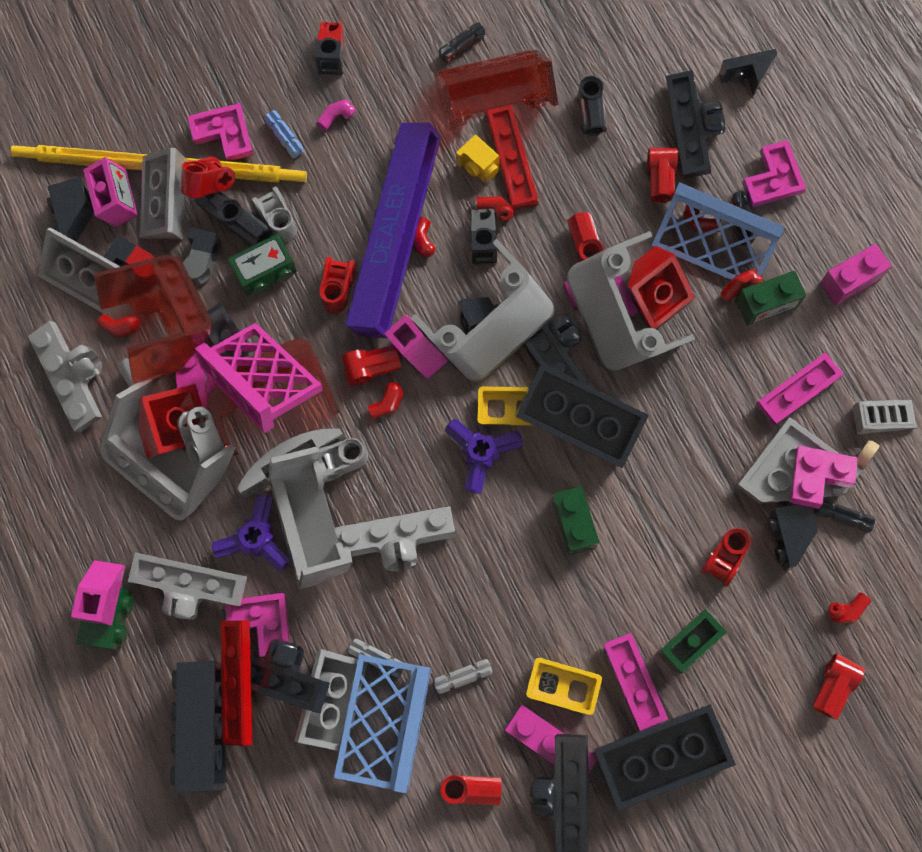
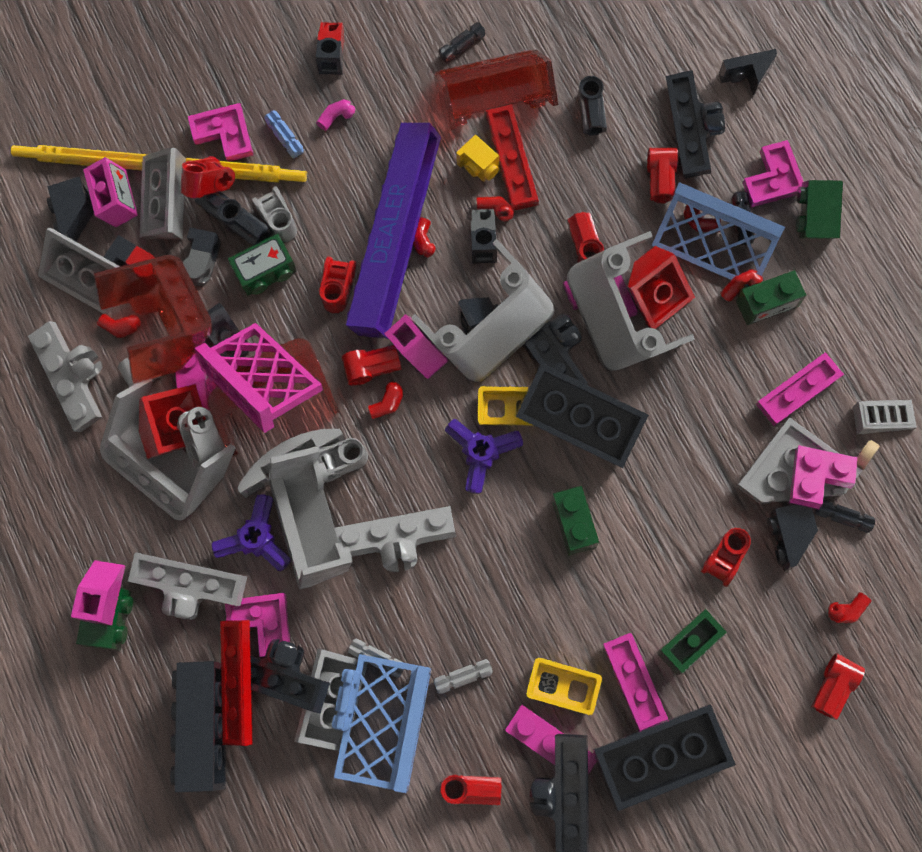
dark pink brick [820,243,892,306] -> none
none -> medium blue axle [332,669,360,731]
none -> dark green brick [796,180,843,239]

